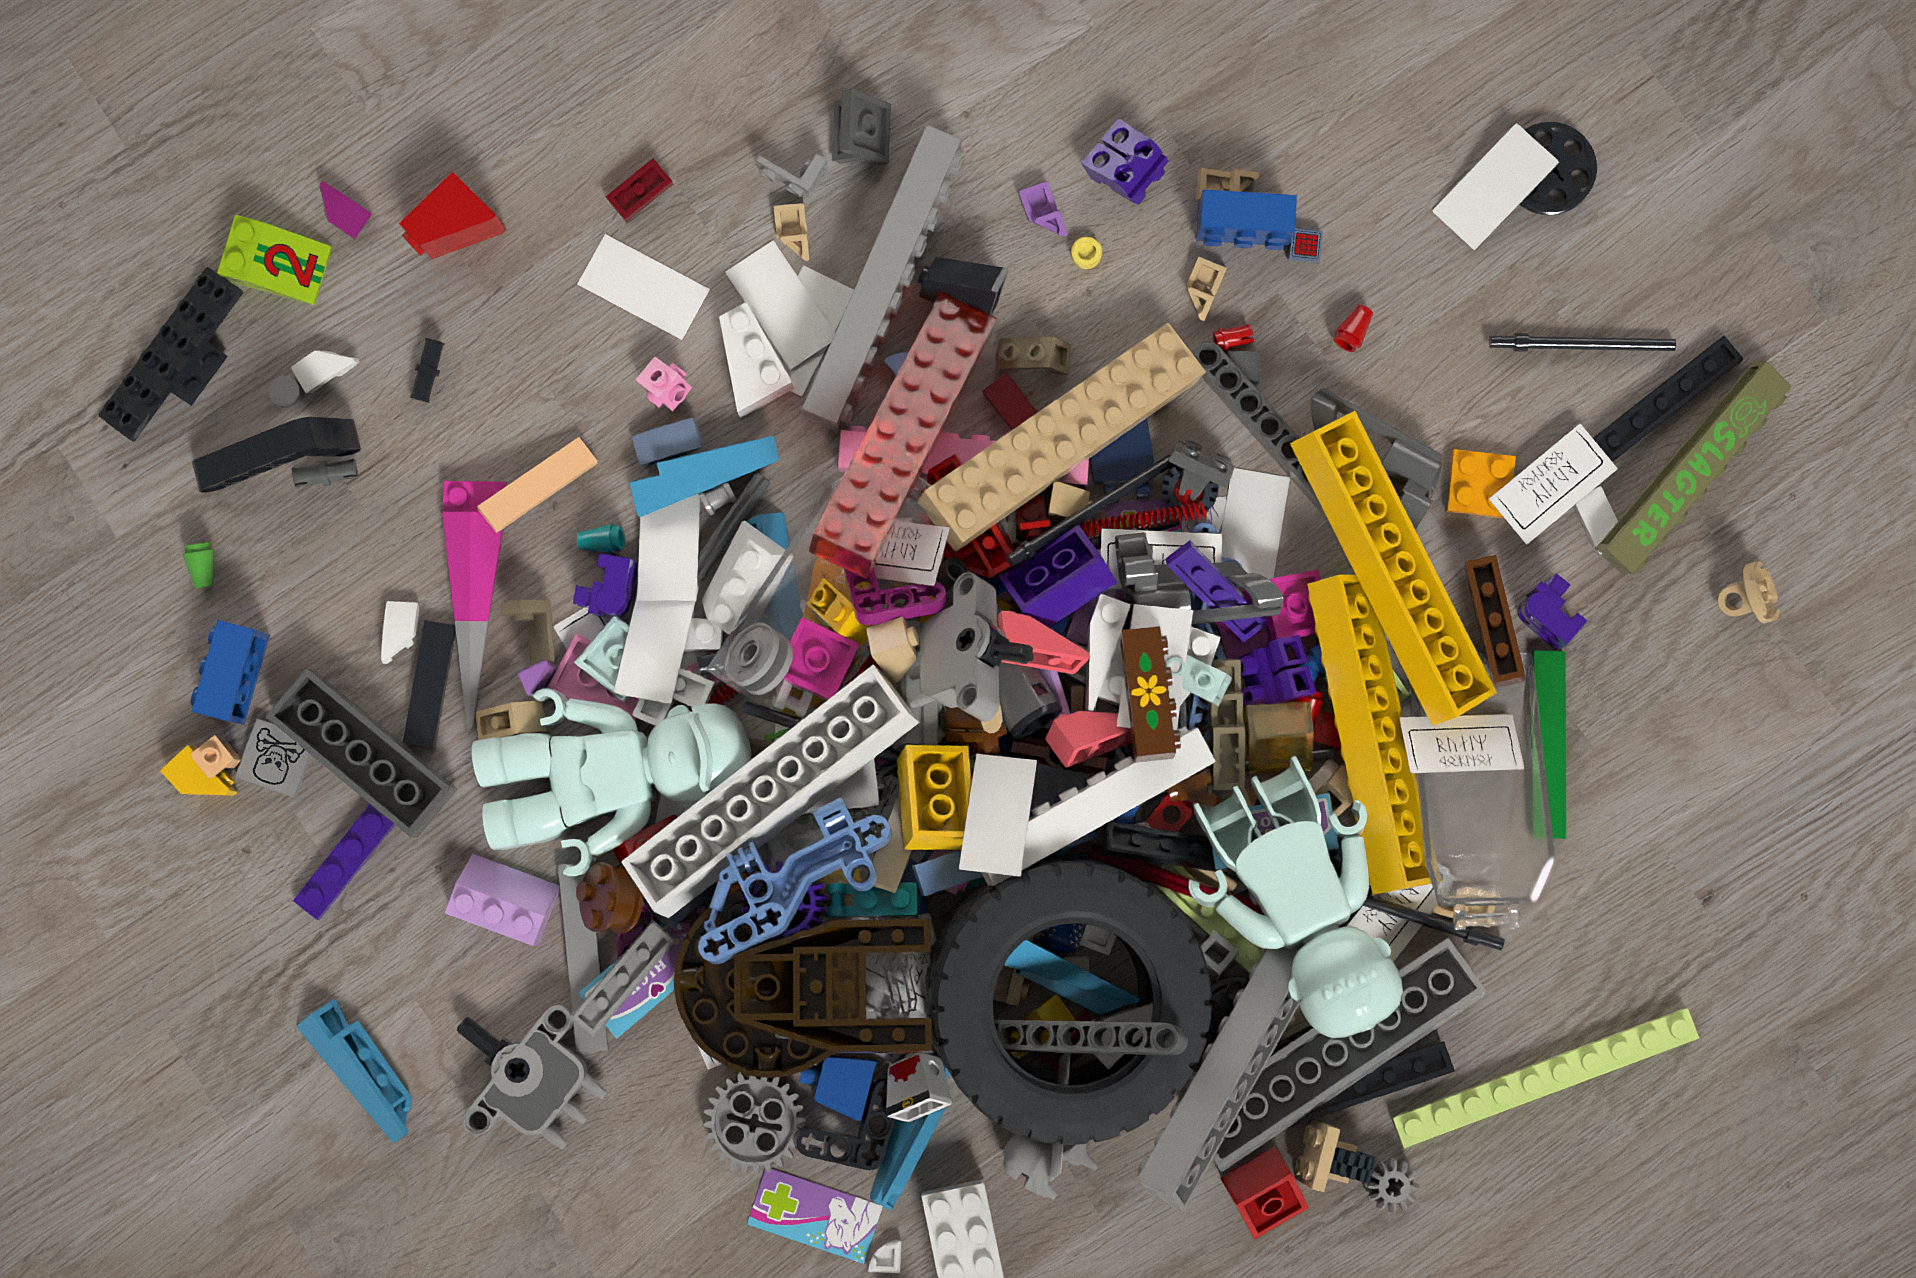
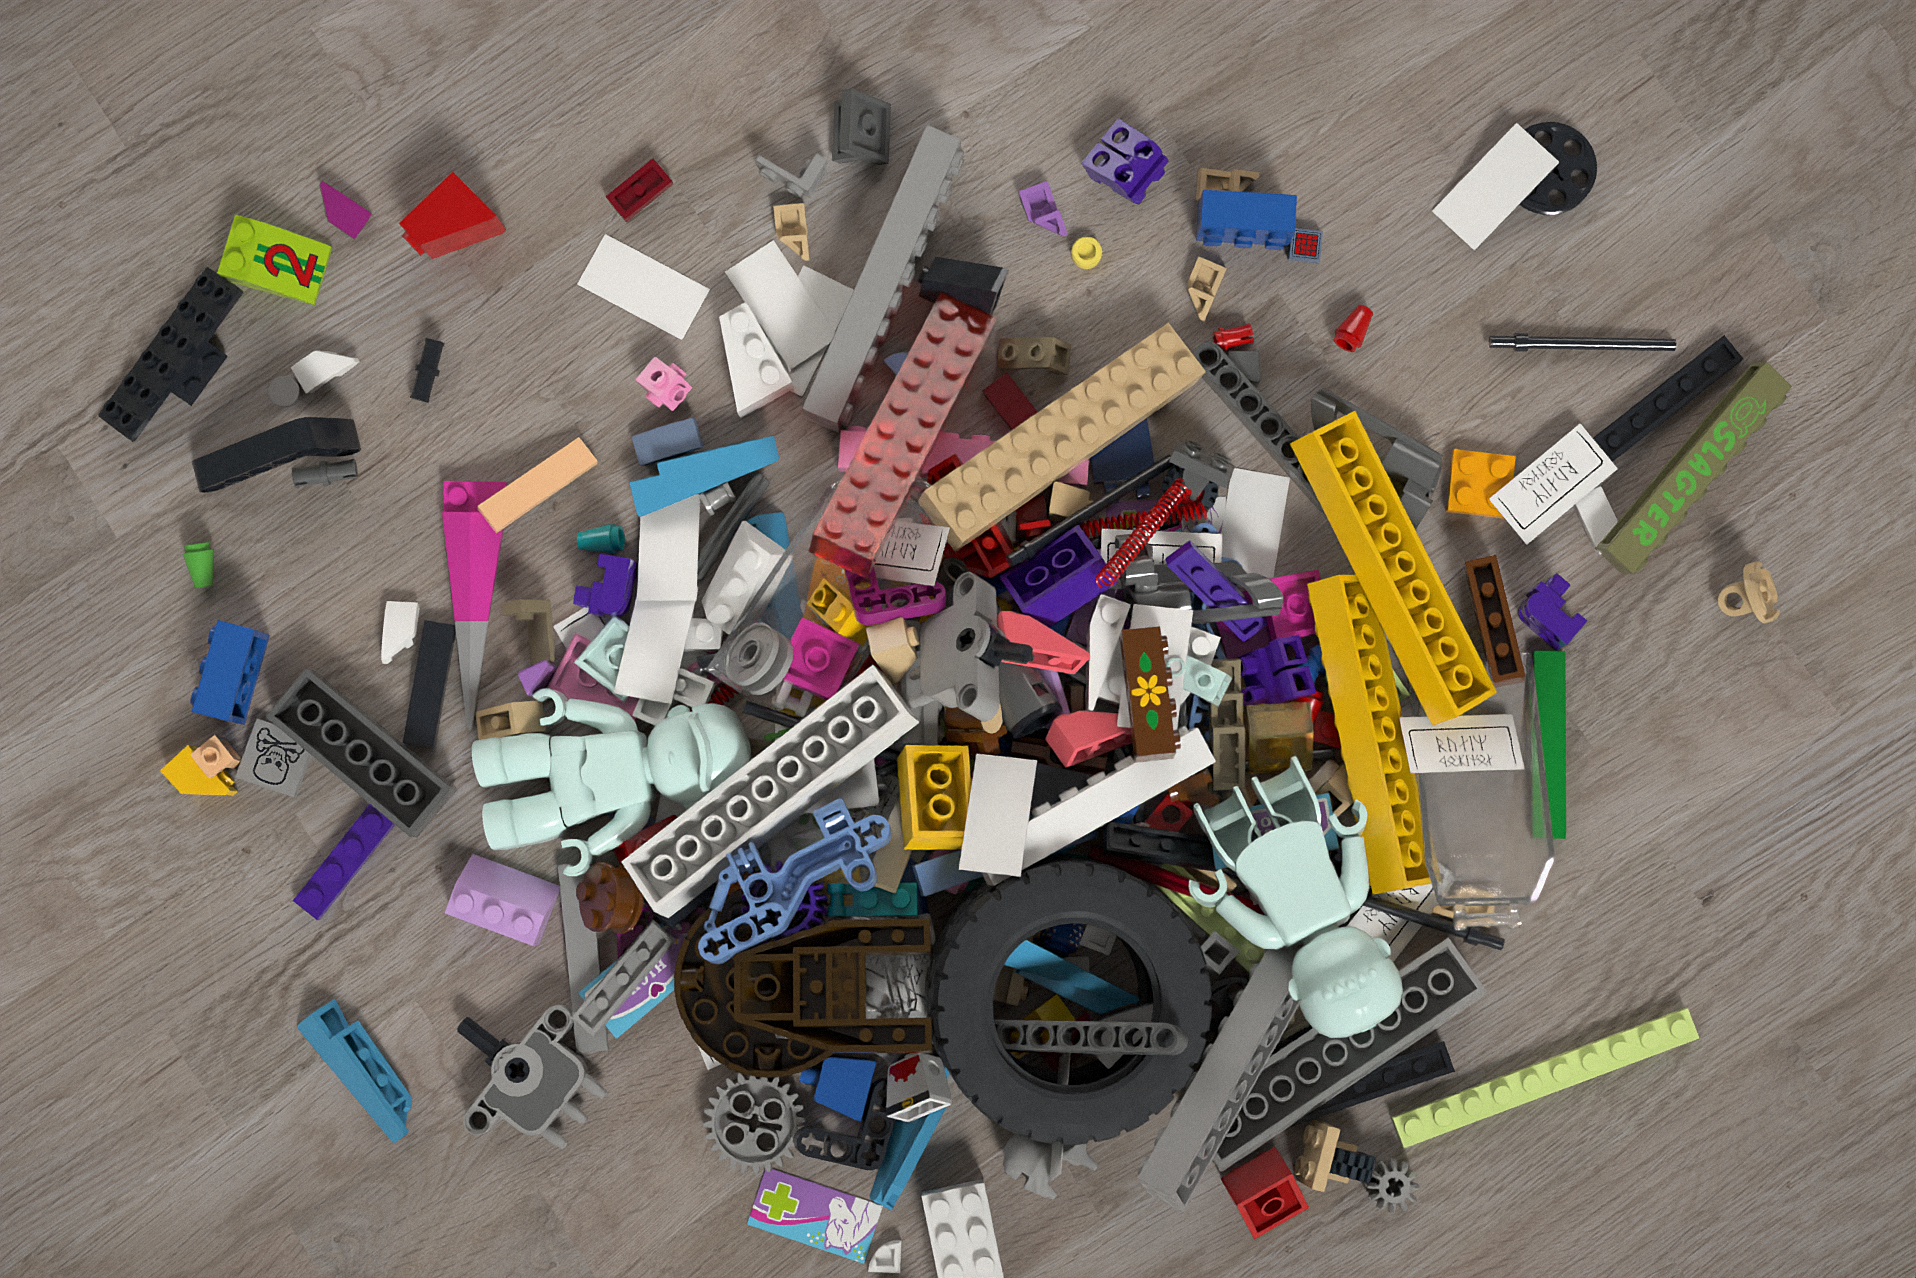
none -> red piece [1095,478,1188,588]

